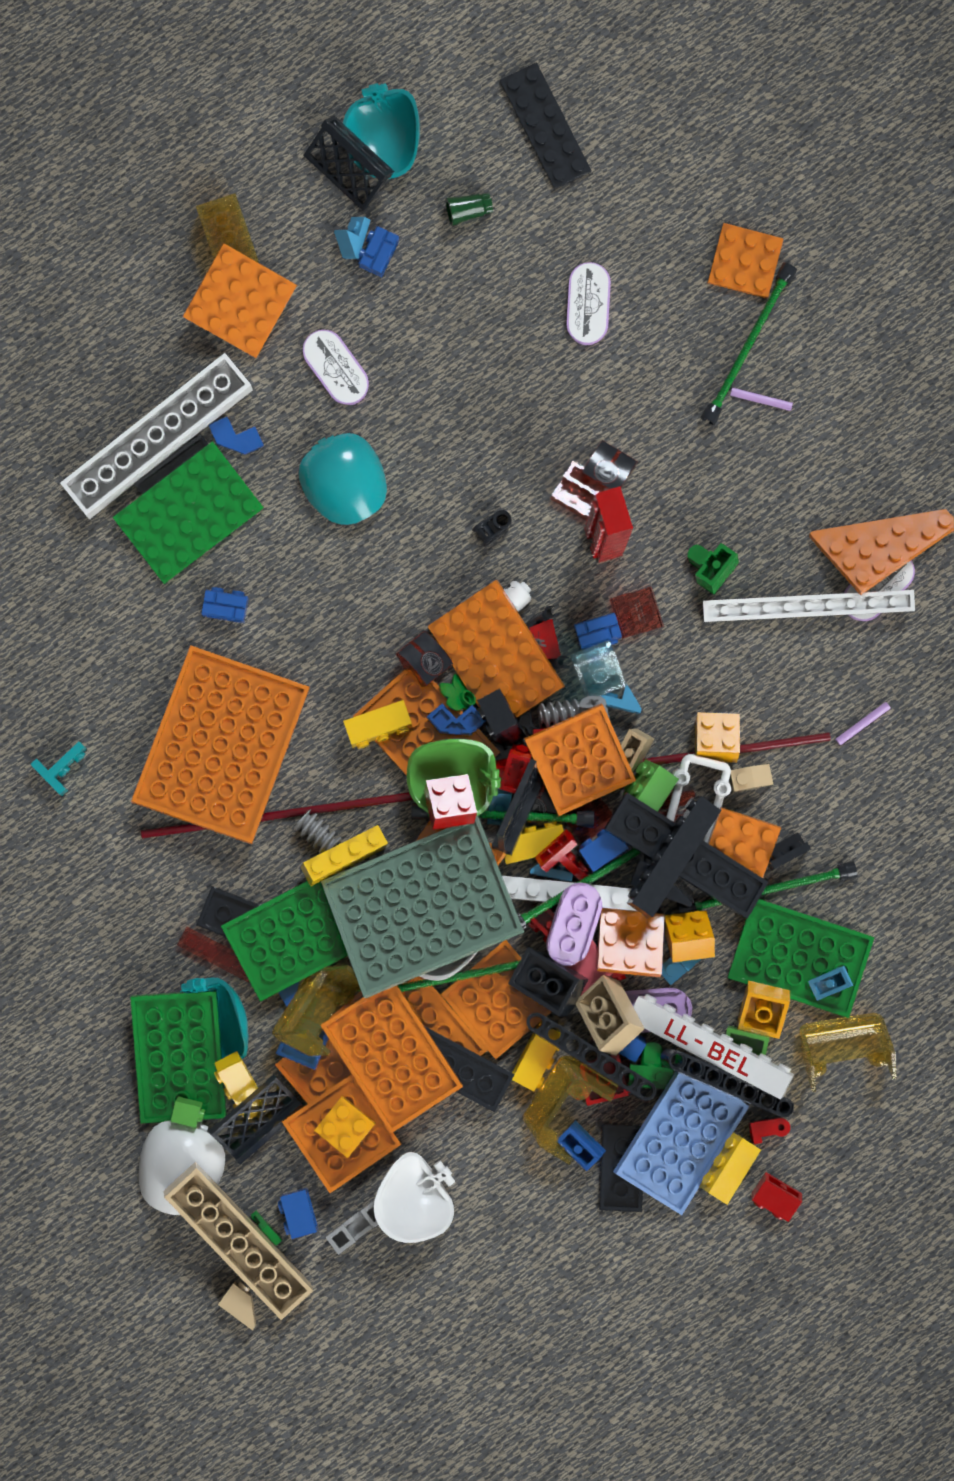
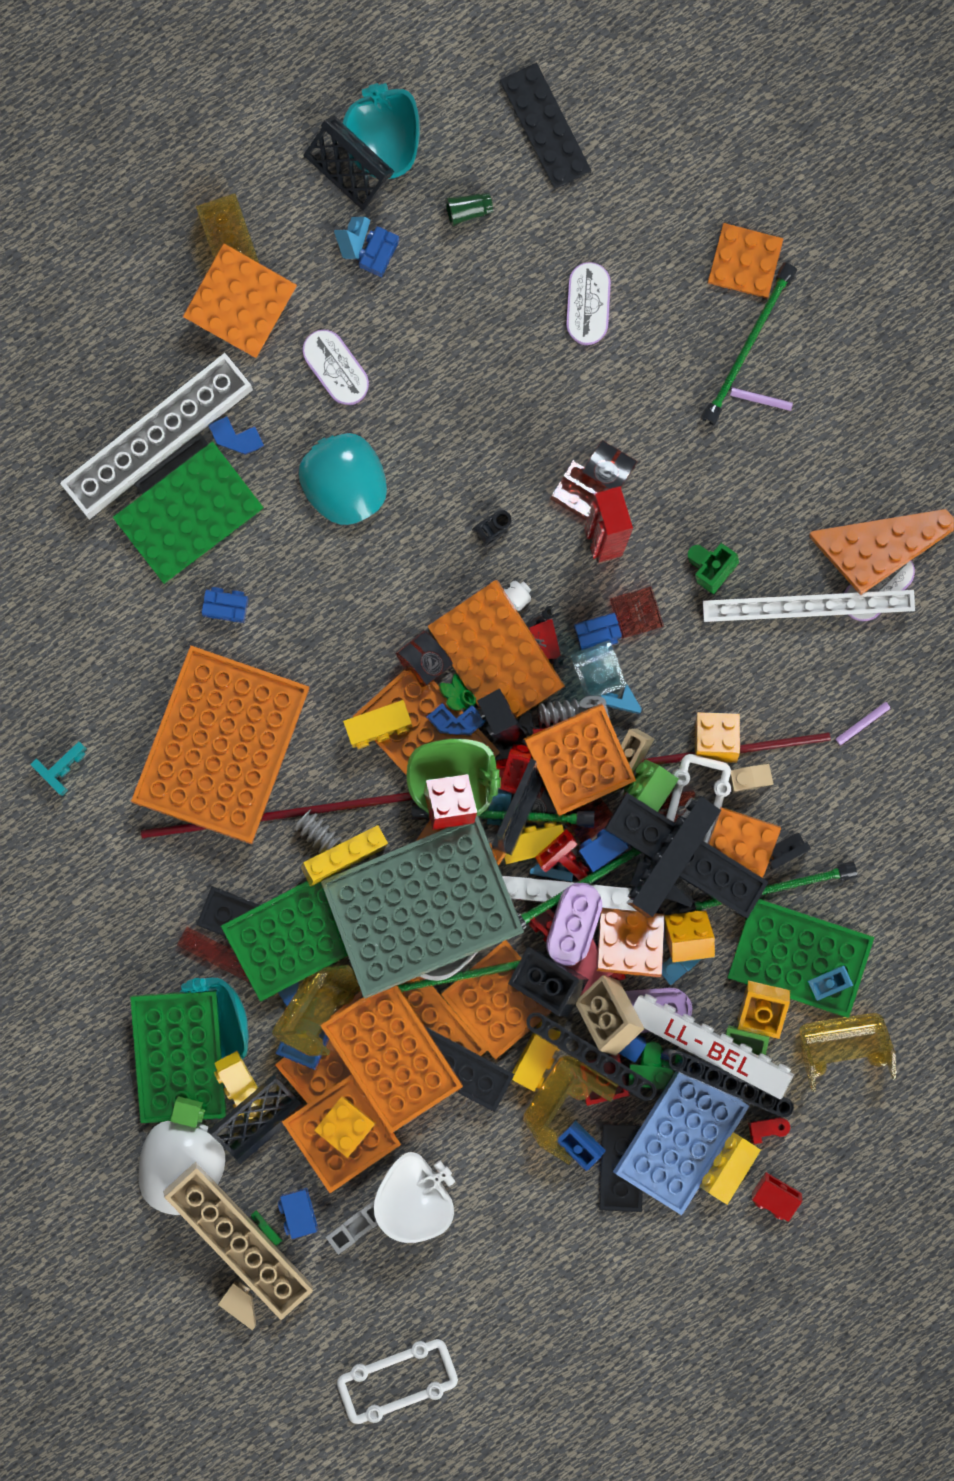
none -> white bar [337,1339,458,1424]

